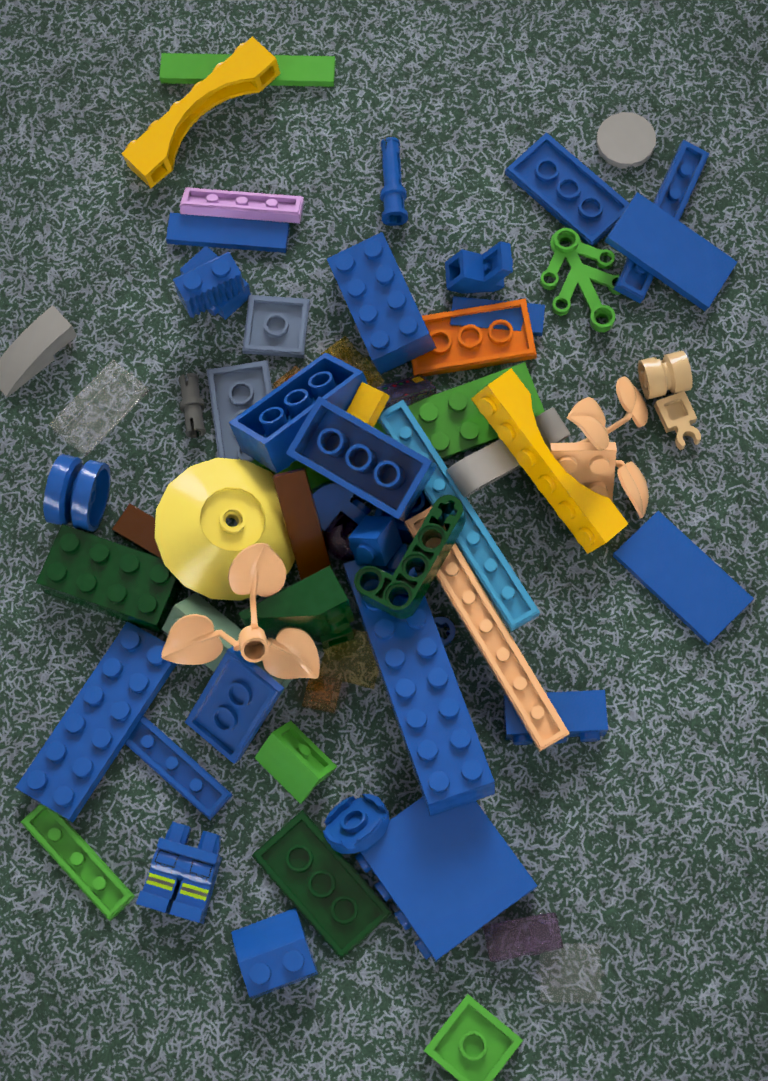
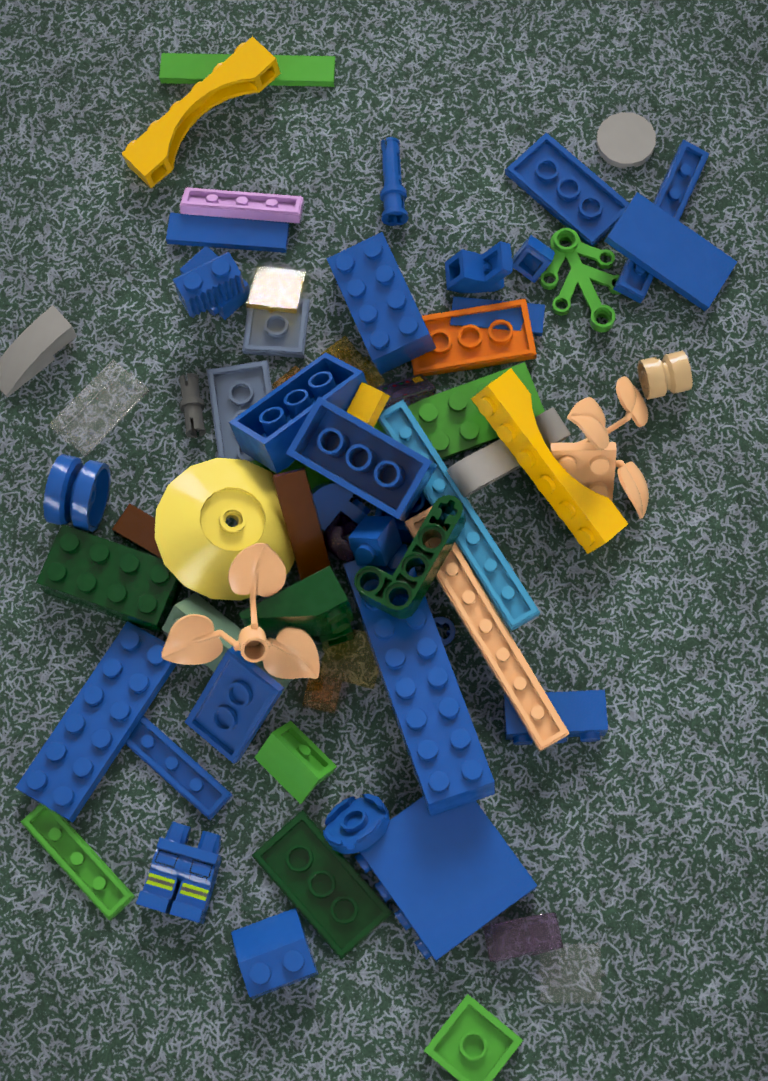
blue tile [613,510,754,645] -> none
tan plate [654,391,701,451] -> none
none -> clear yellow piece [246,266,306,313]
none -> blue slope [512,235,555,283]

